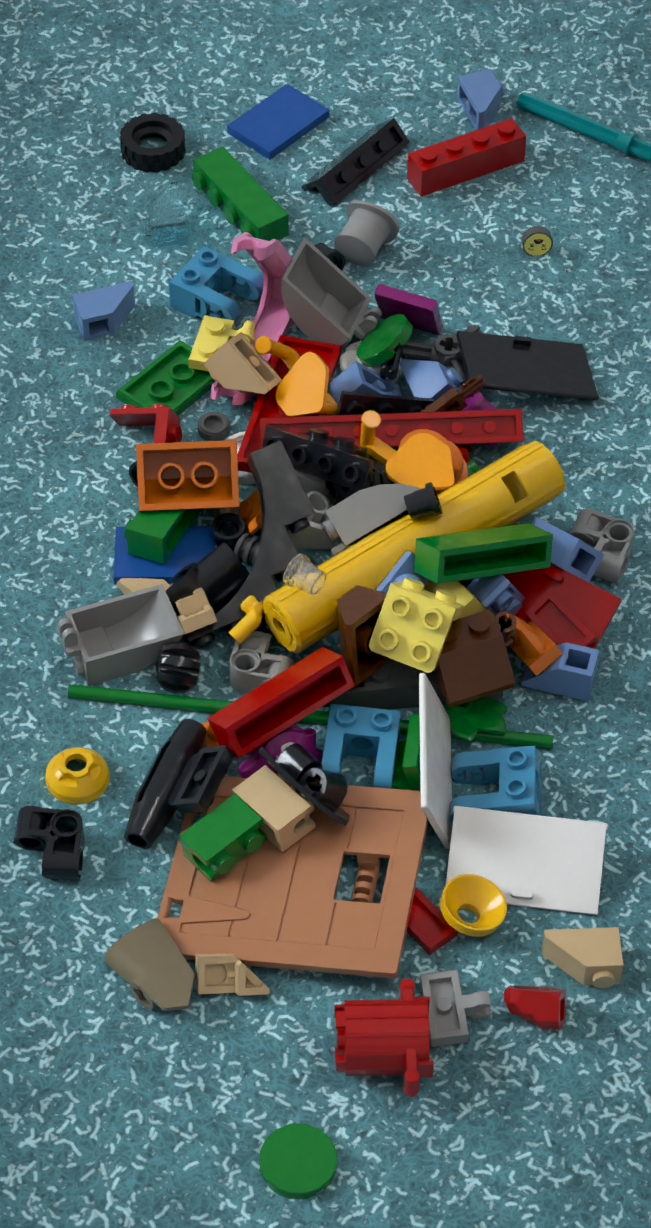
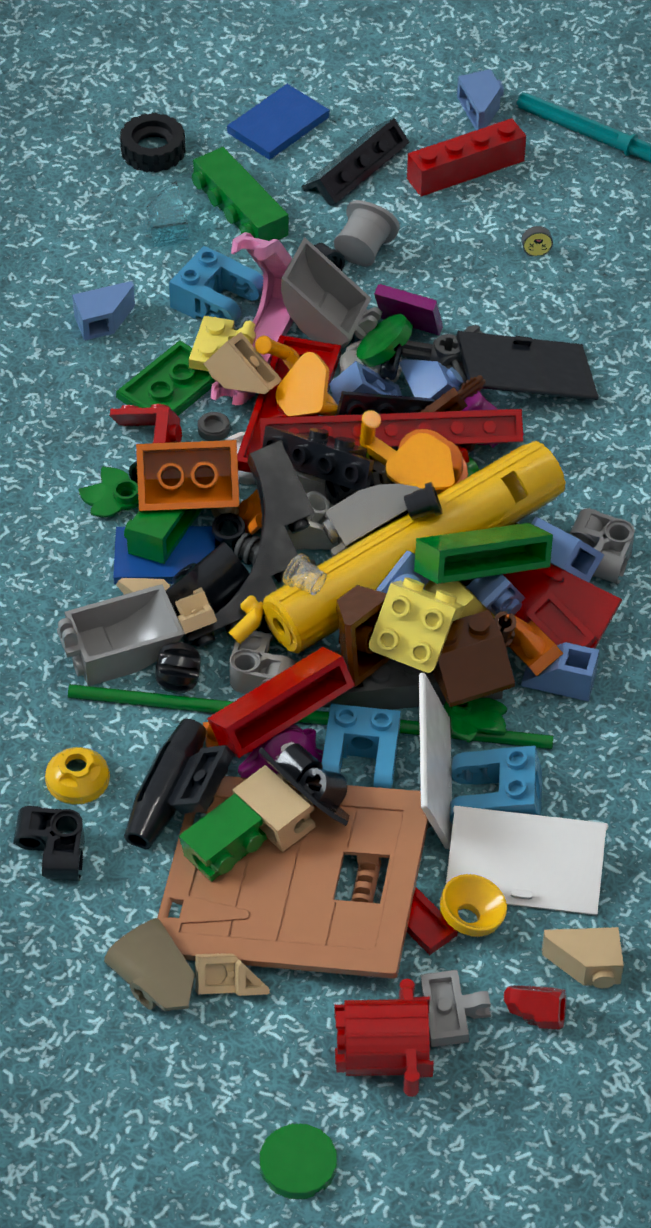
green bracket [392,714,420,791] -> none
none -> green plate [78,466,139,517]

